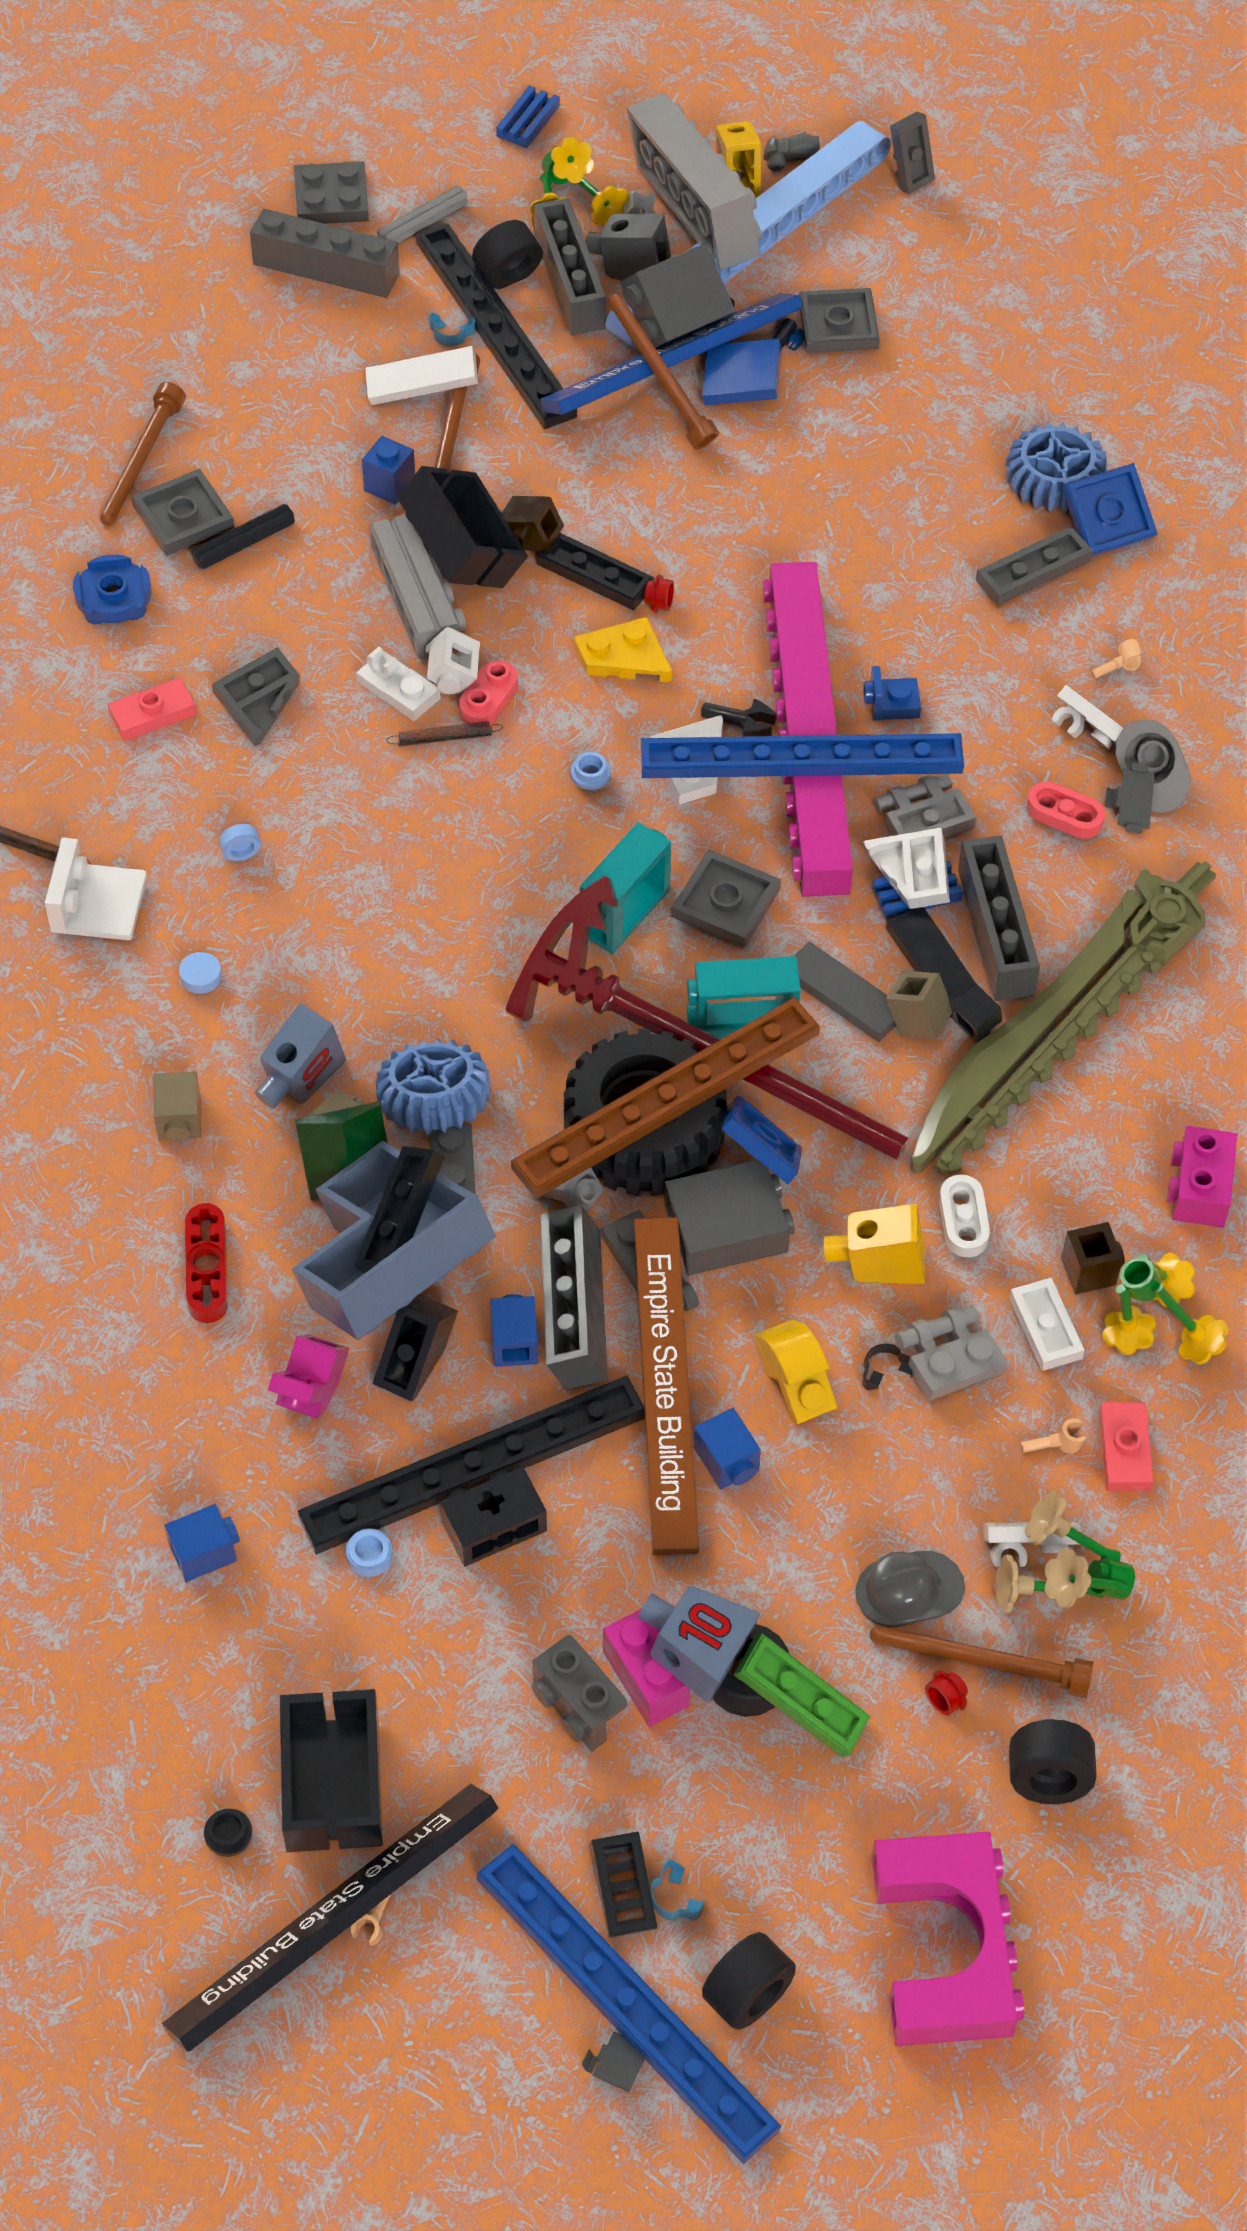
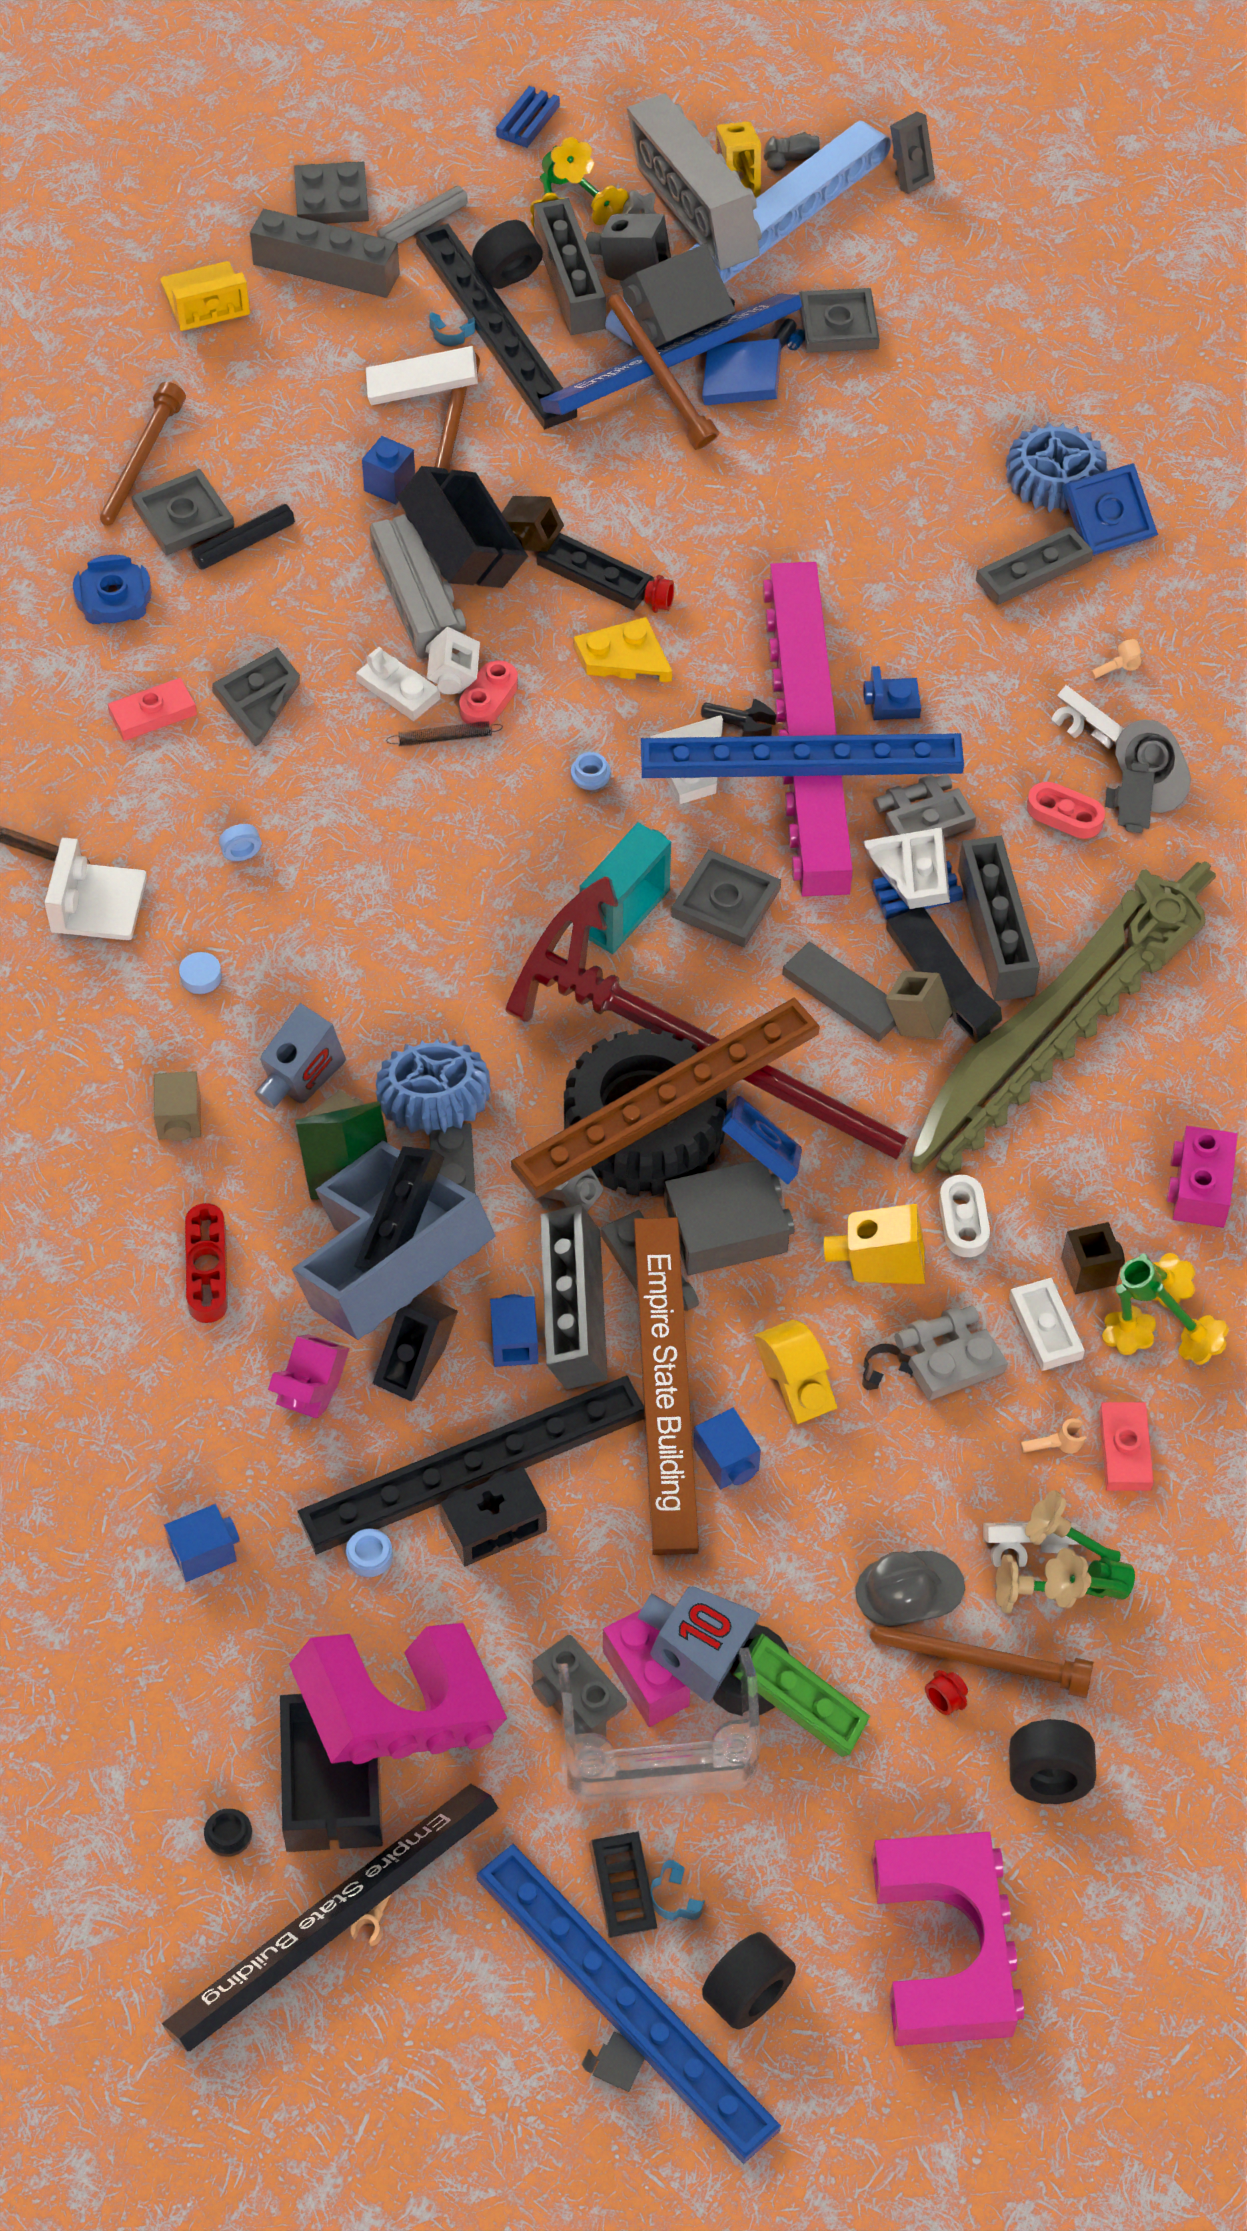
teal window [686,956,801,1040] -> none
none -> yellow bracket [161,261,250,332]
none -> dark pink arch [289,1623,507,1764]
none -> clear windscreen [558,1648,761,1804]

